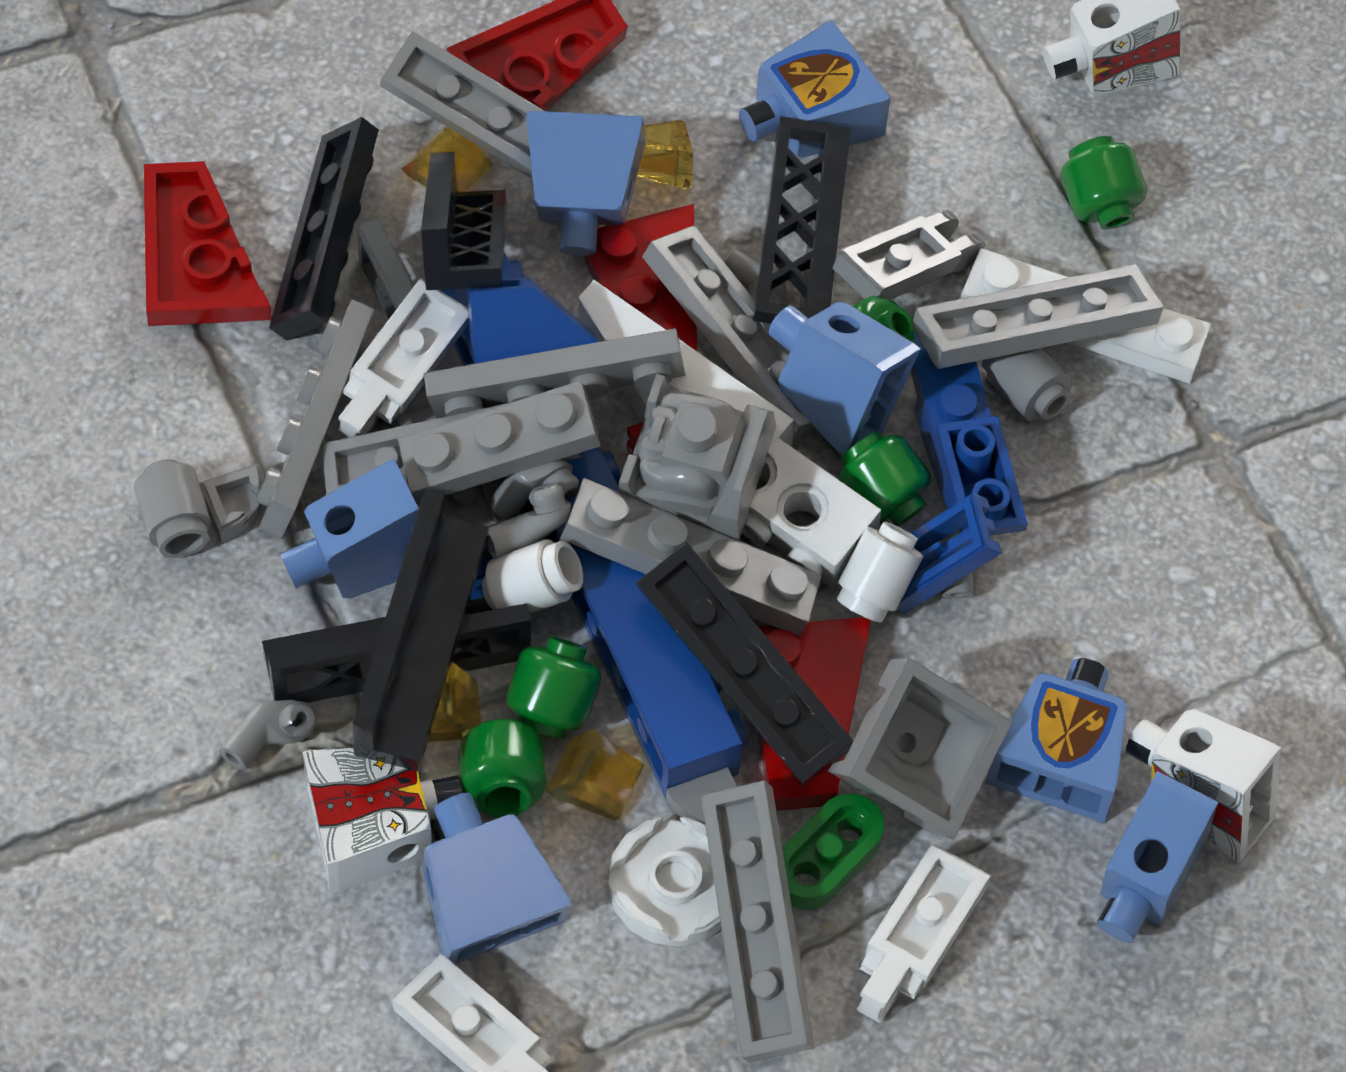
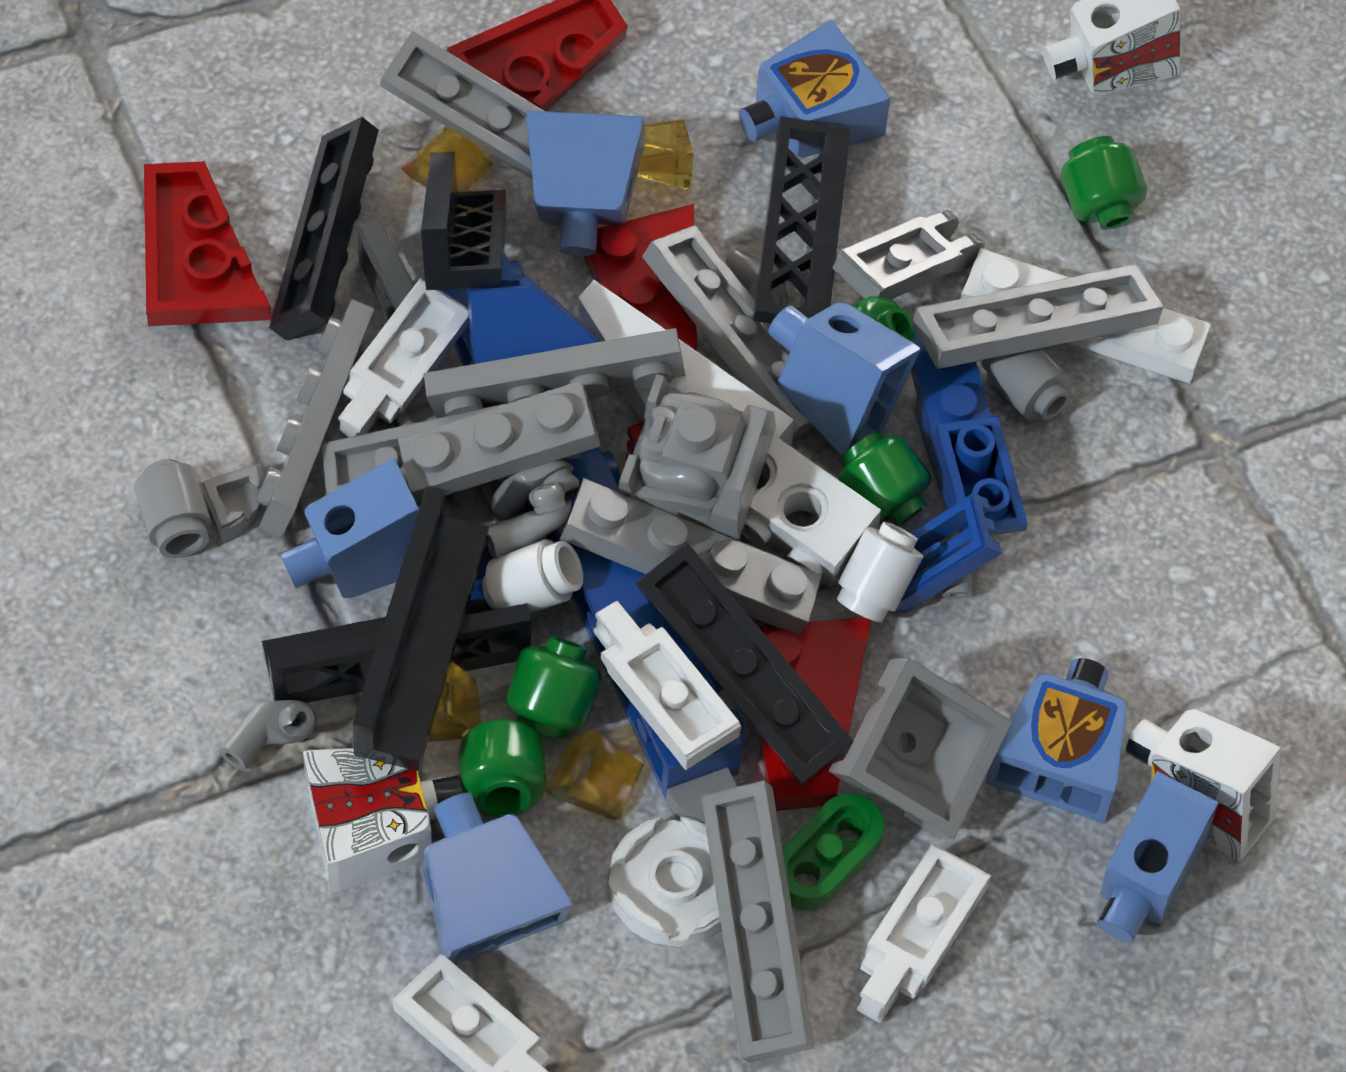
none -> white hinge [594,601,741,770]

